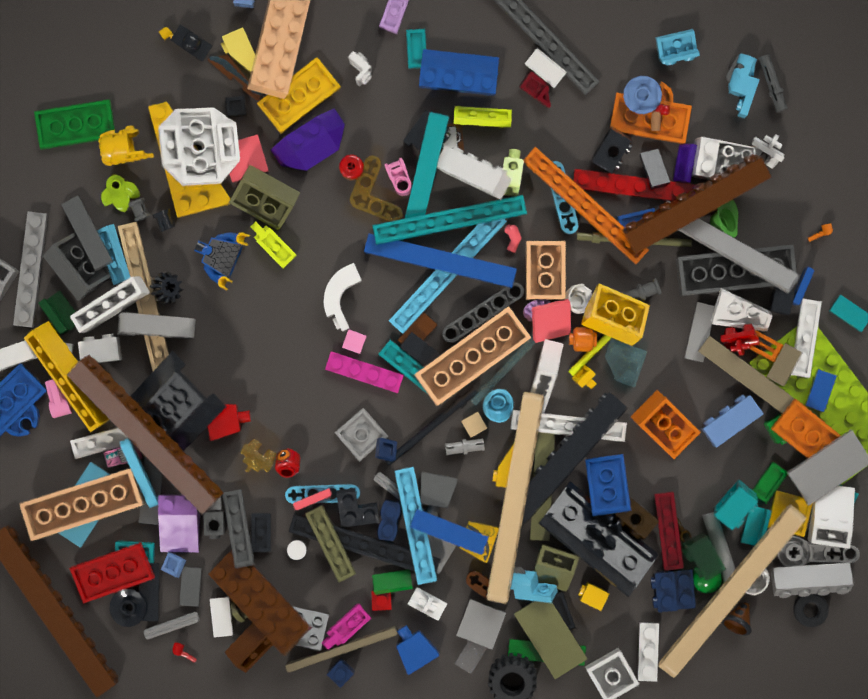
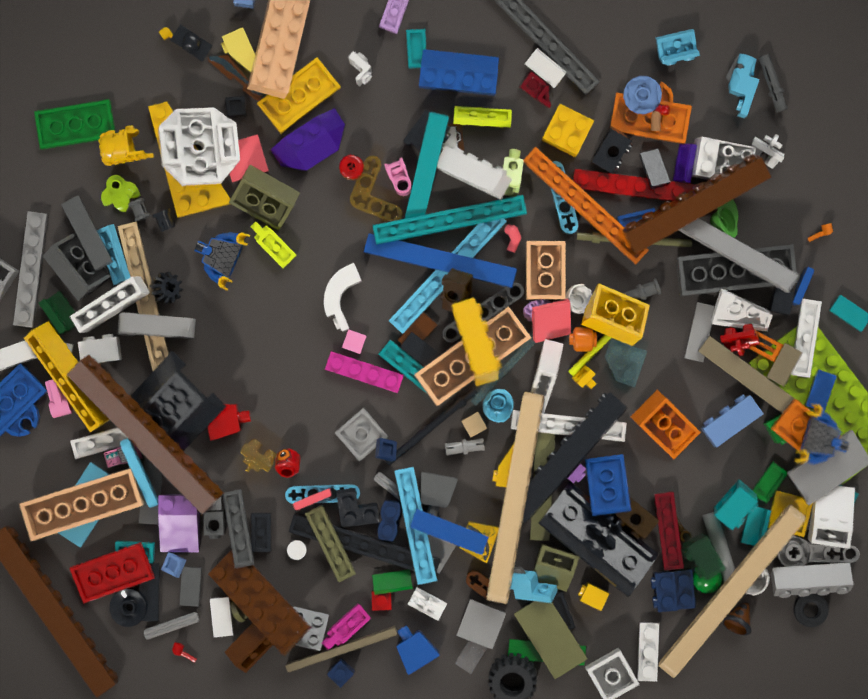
none -> dark brown brick [441,268,473,312]
none -> yellow wedge [452,298,501,387]
none -> yellow brick [541,104,594,158]
none -> medium lavender plate [567,464,586,483]
none -> torso [795,404,849,465]

